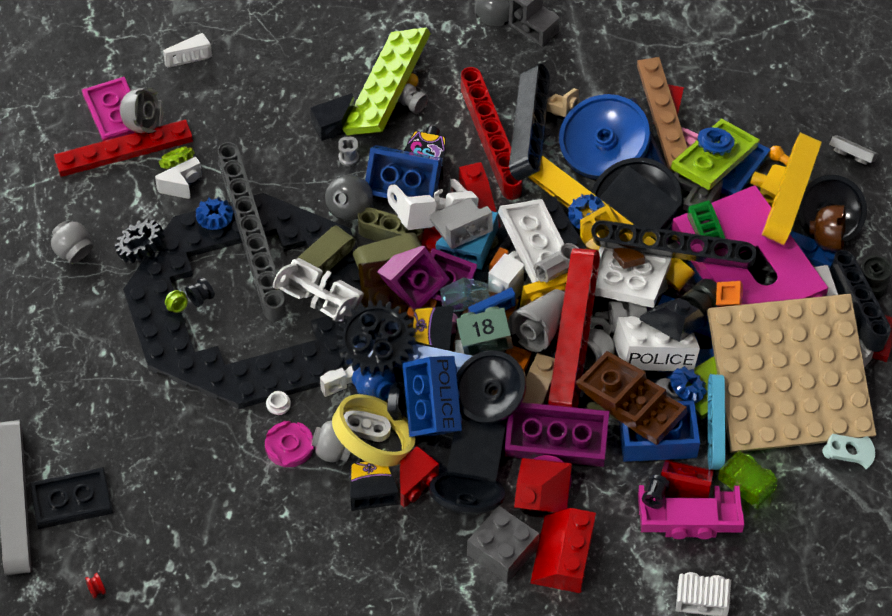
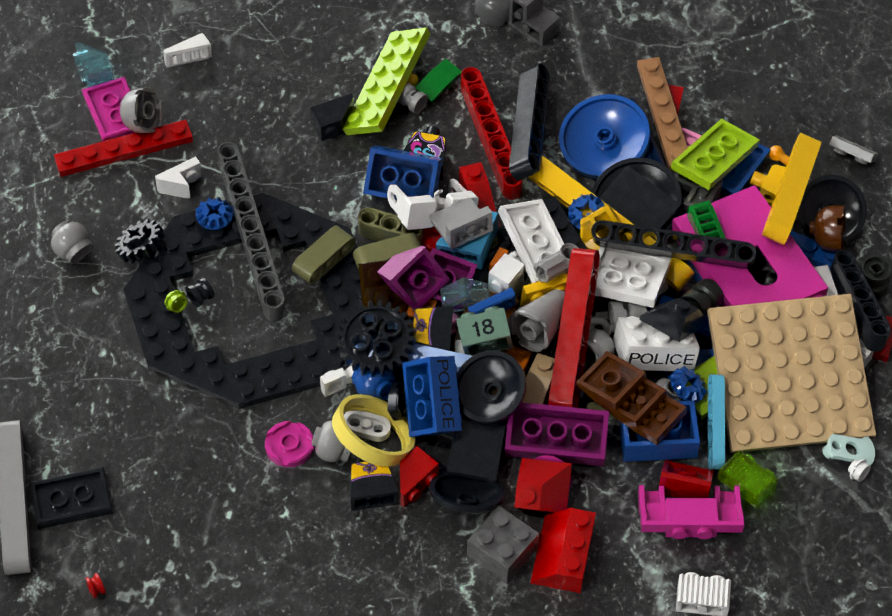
lime gear [159,146,195,169] -> none
white plate [266,391,291,415] -> none
white piece [273,258,364,322] -> none
dark grey cylinder [325,174,373,221] -> none
light grey bush [338,136,359,166] -> none
tan bracket [547,88,580,117] -> none
reddish brown tile [613,248,645,269] -> none
black bush [642,475,671,509] -> none
blue gear [697,127,734,156] -> none
orange plate [716,281,743,307] -> none
none -> clear light blue slope [72,42,114,88]
none -> green slope [416,58,462,104]
none -> white plate [848,459,871,482]

